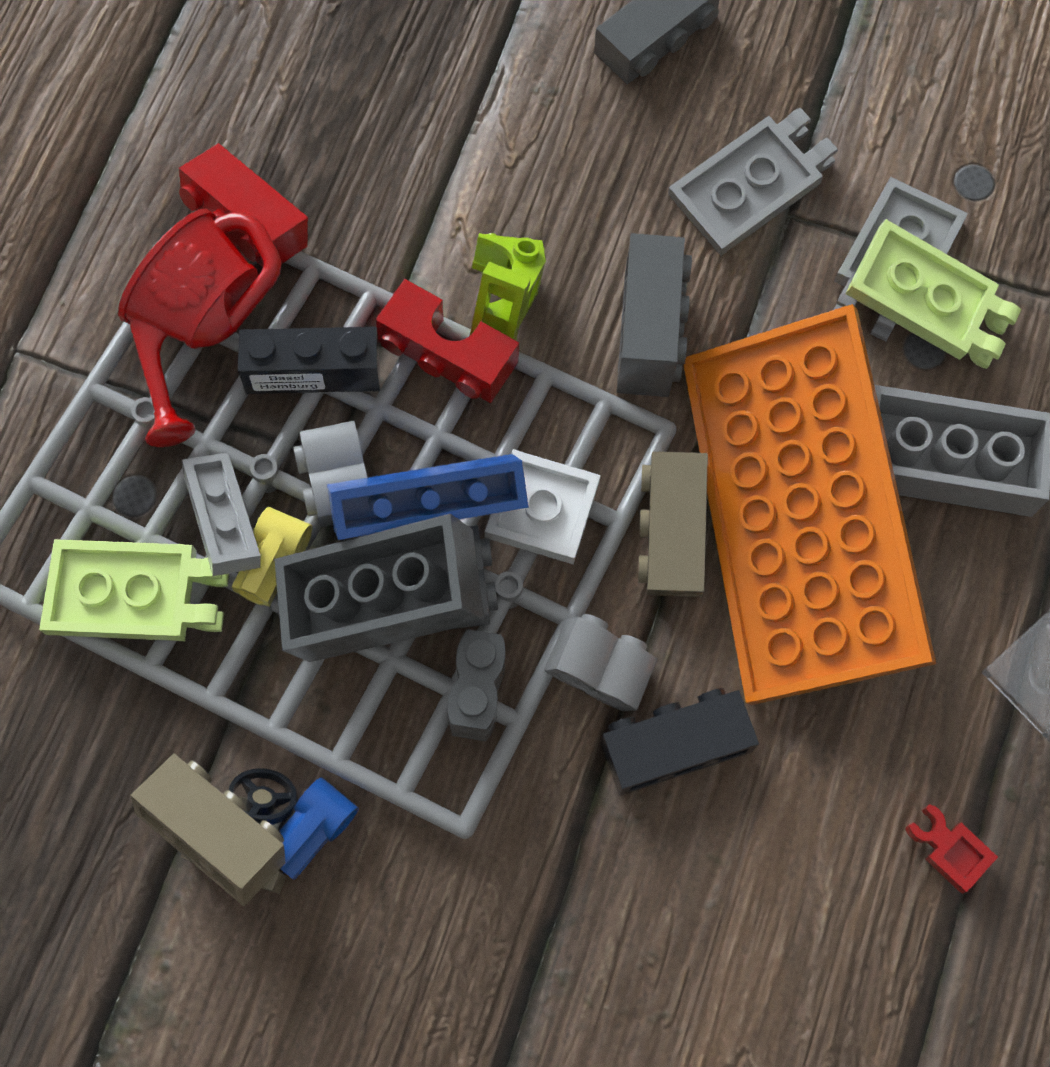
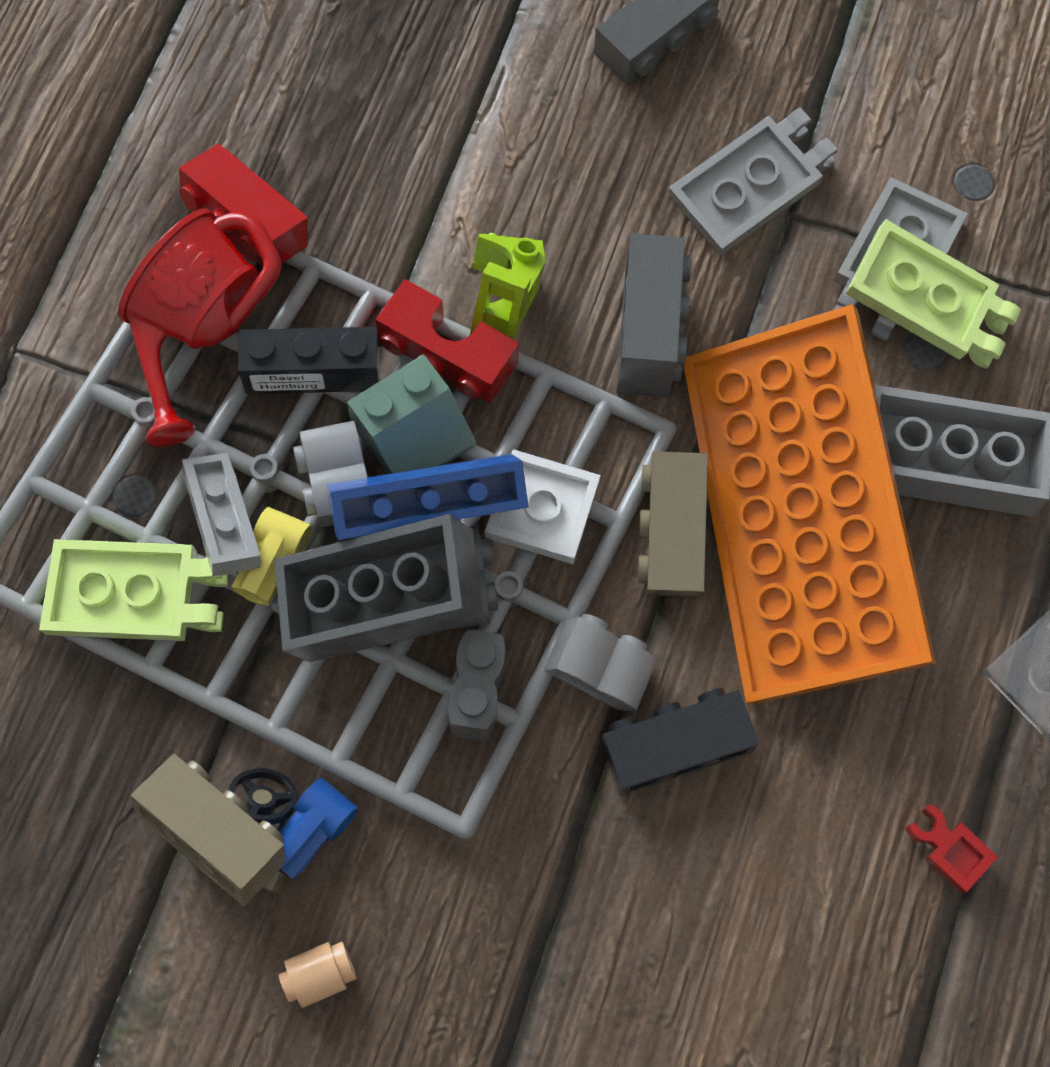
none -> light nougat brick [279,941,357,1008]
none -> sand green slope [347,354,476,474]

